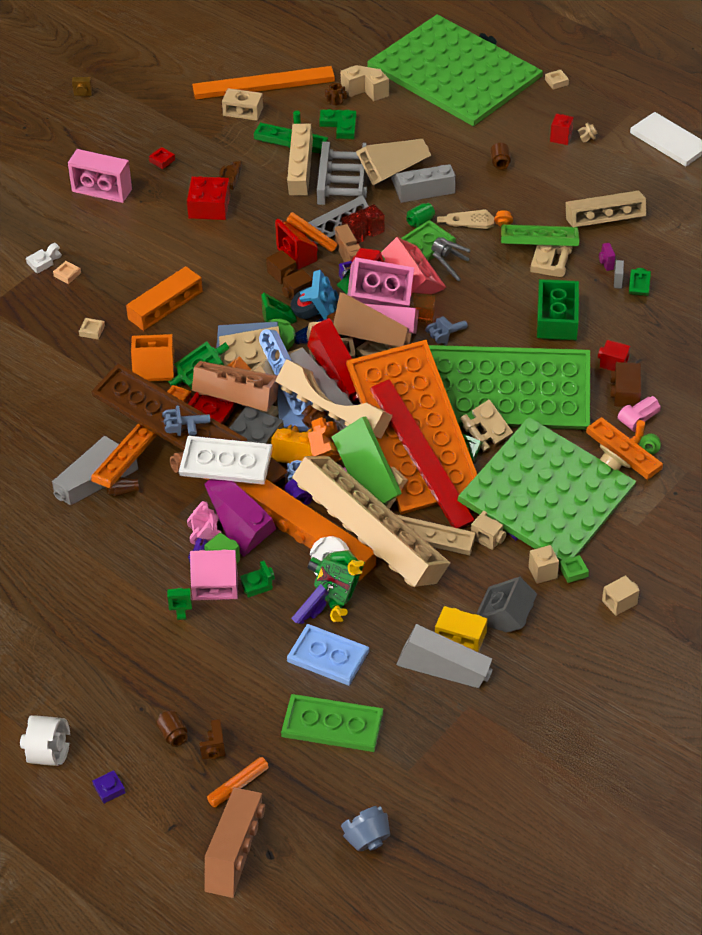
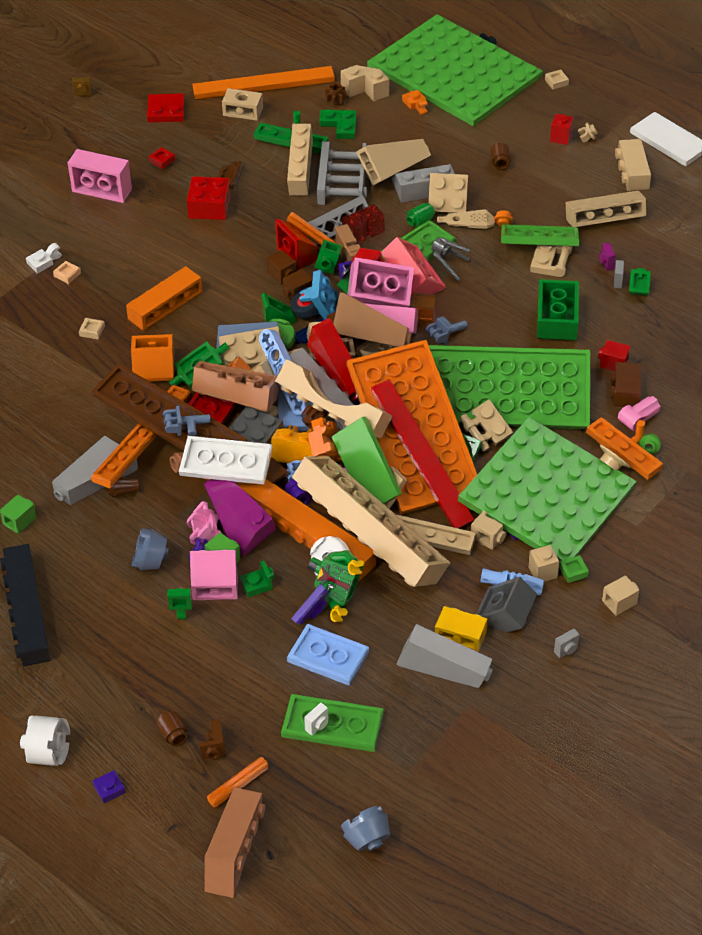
none -> bright green brick [0,495,36,534]
none -> black brick [0,544,50,667]
none -> sand blue cone [131,528,169,571]
none -> red plate [147,93,184,123]
none -> white plate [304,703,328,736]
none -> green brick [314,240,342,274]
none -> orange plate [402,90,428,115]
none -> tan plate [429,173,468,213]
none -> light blue hinge [480,568,544,595]
none -> light grey plate [554,629,580,658]
none -> tan brick [615,139,651,191]

